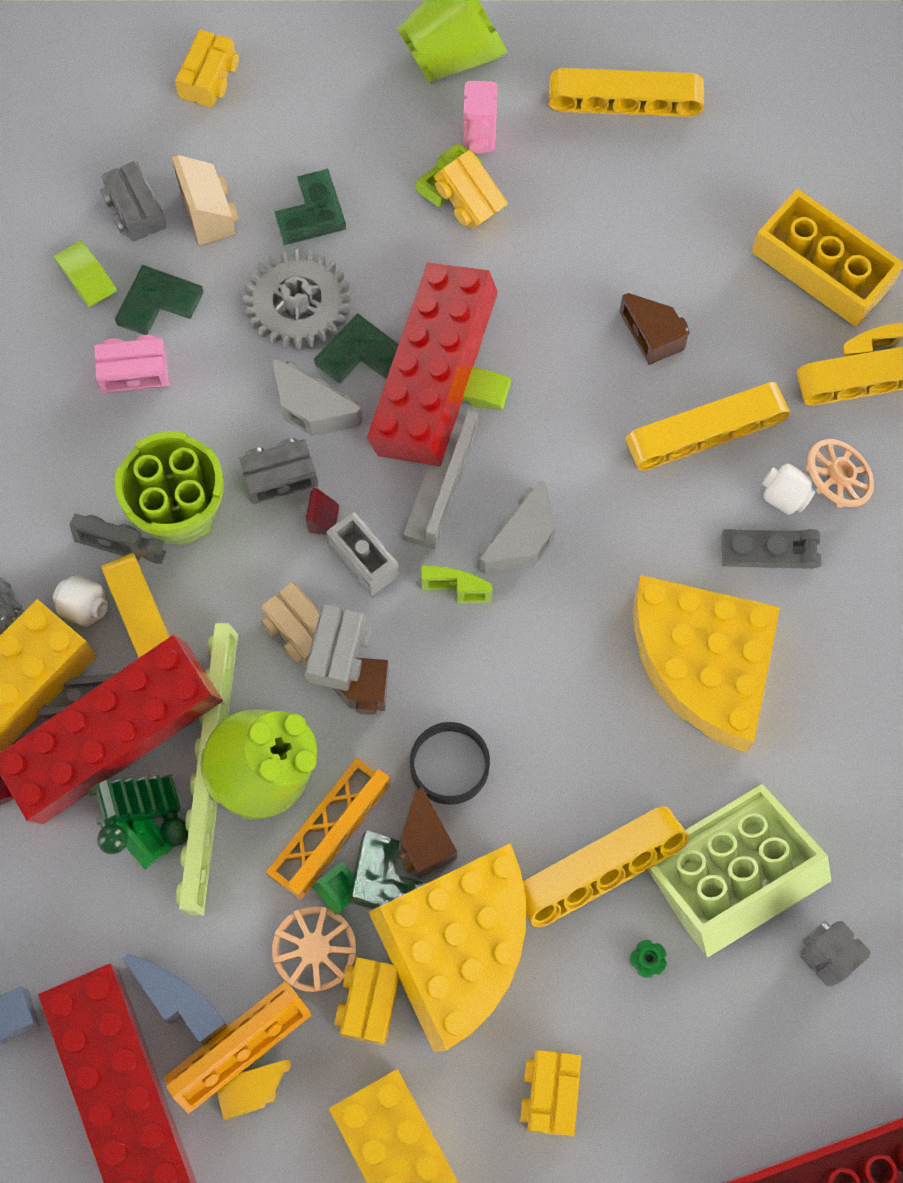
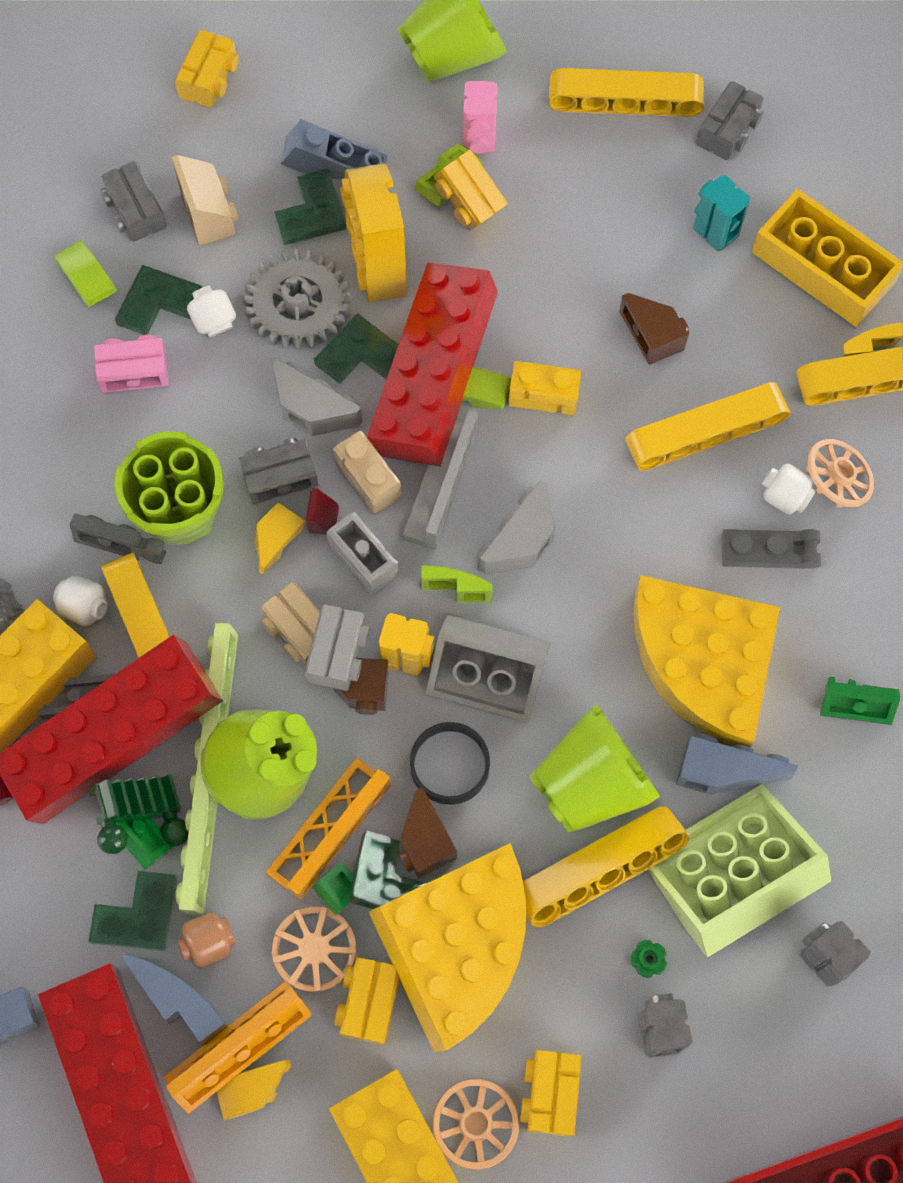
none -> clear green plate [88,871,177,952]
none -> nougat head [177,912,236,969]
none -> white head [187,285,236,338]
none -> yellow slope [254,502,305,574]
none -> sand blue slope [280,119,388,180]
none -> tan brick [333,431,402,514]
none -> yellow brick [340,163,407,303]
none -> yellow brick [378,613,435,677]
none -> light grey slope [425,615,550,722]
none -> light nougat wheel [433,1079,519,1170]
none -> yellow brick [509,361,582,416]
none -> lime cone [529,705,661,833]
none -> flat silver brick [638,993,693,1058]
none -> sand blue slope [676,734,798,795]
none -> teal brick [693,175,751,251]
none -> flat silver brick [695,81,764,160]
none -> green plate [820,677,900,725]

